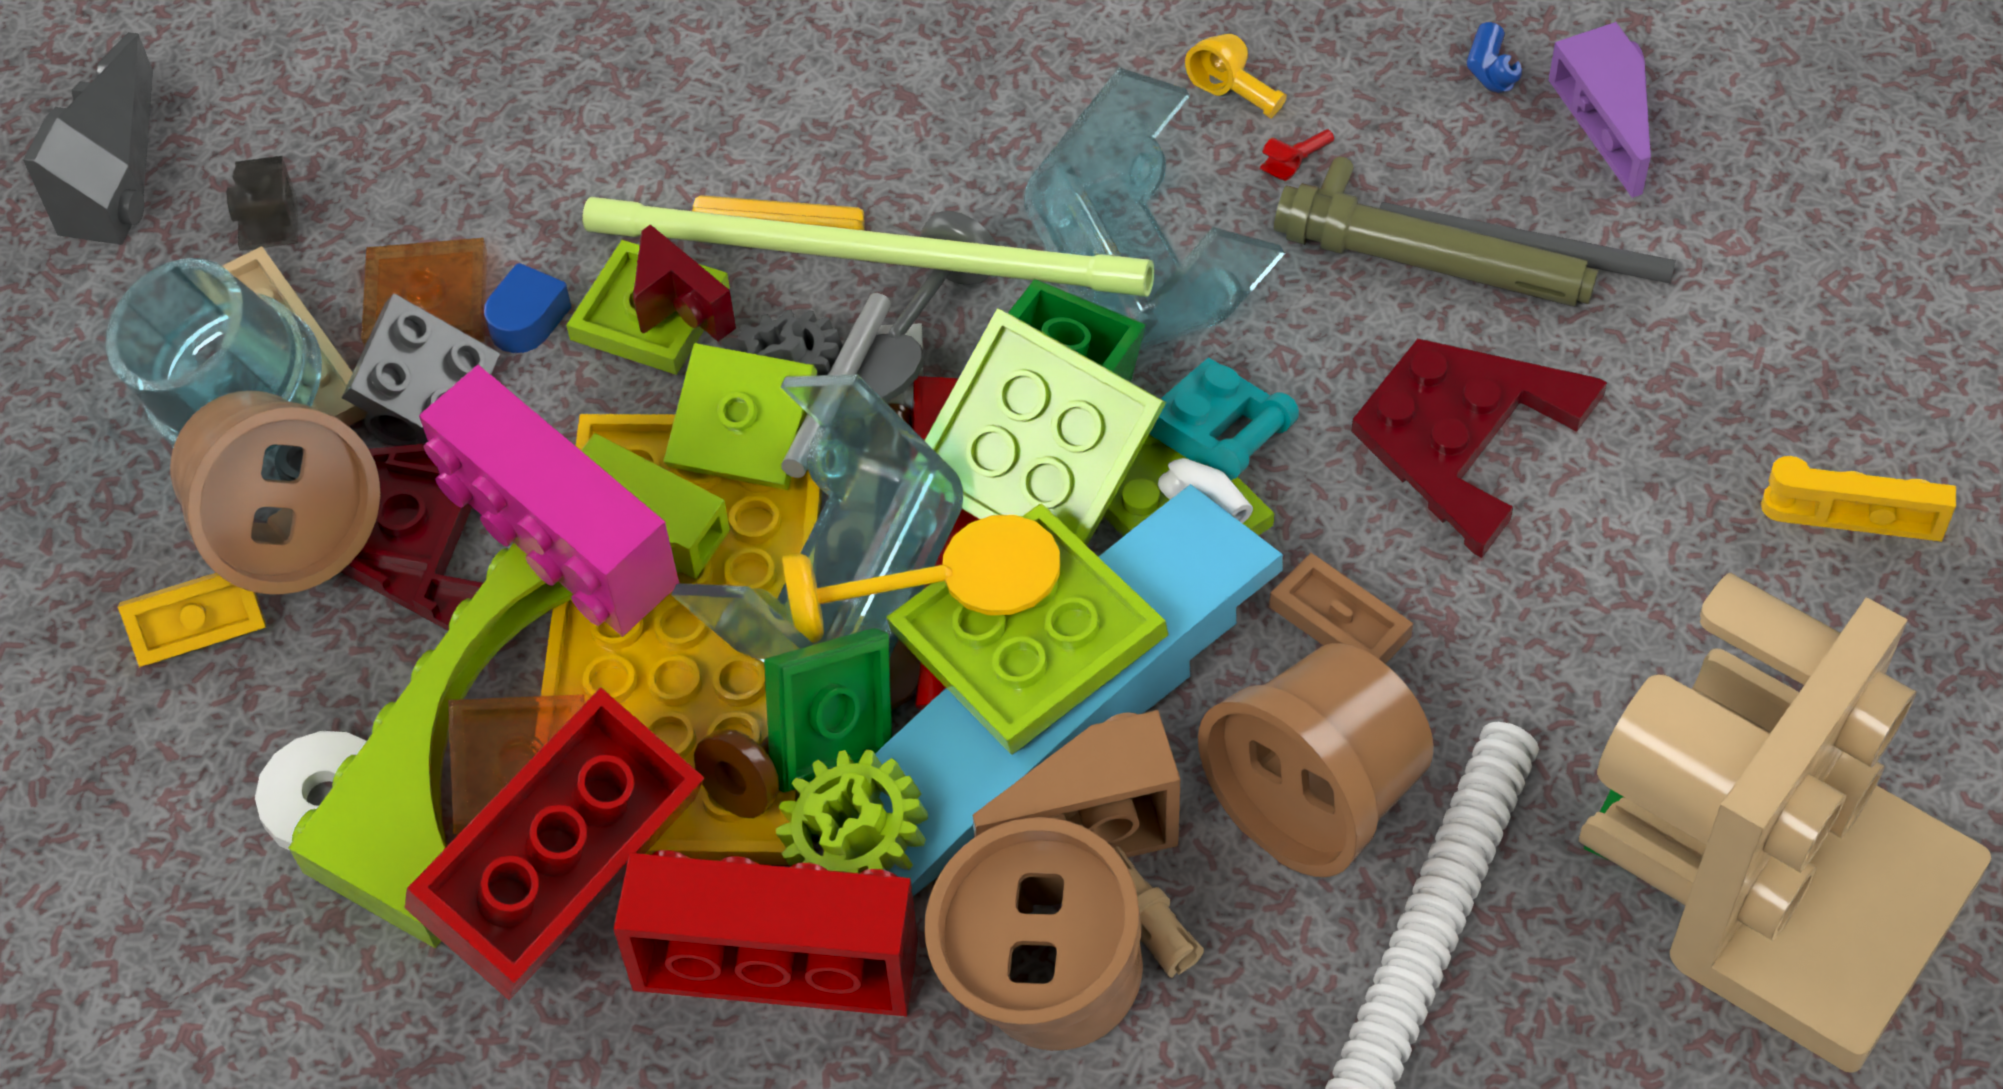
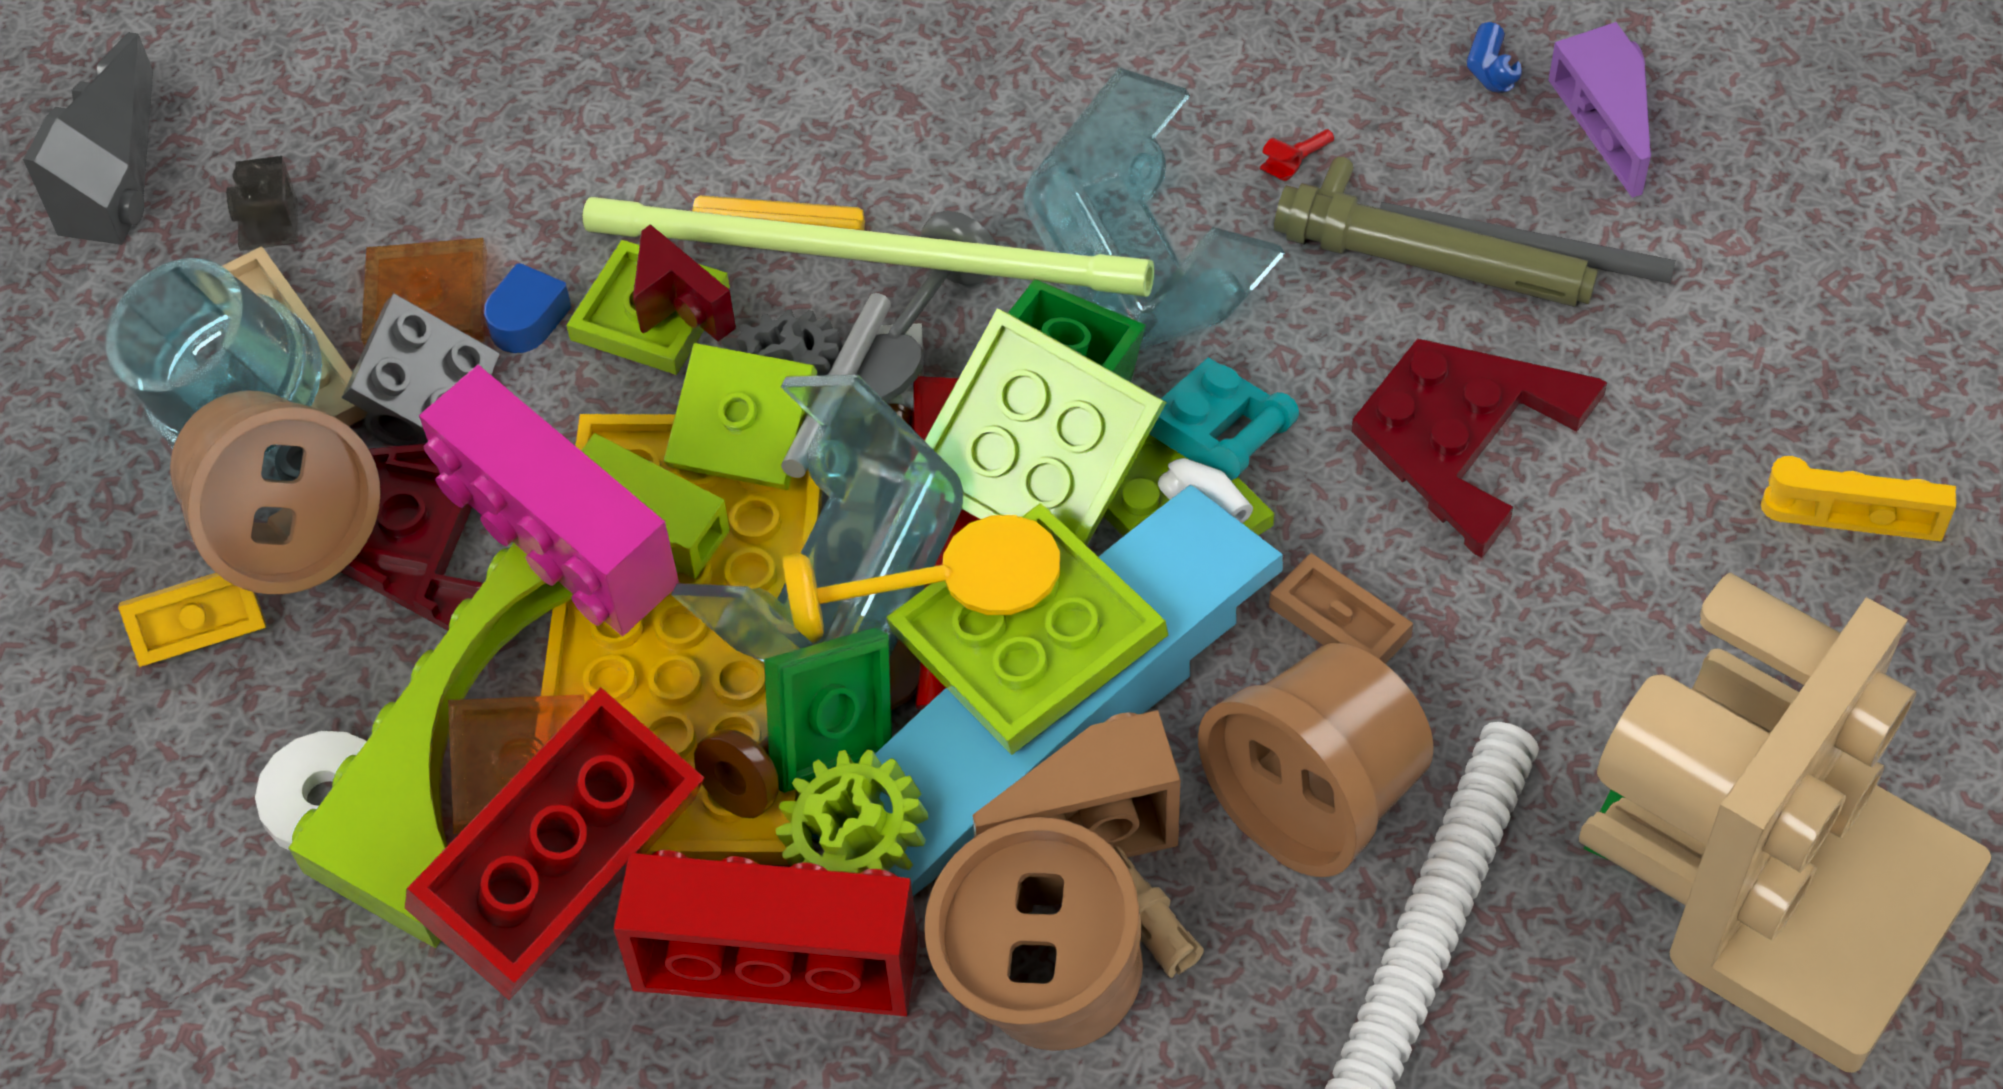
yellow bar [1185,34,1287,119] -> none

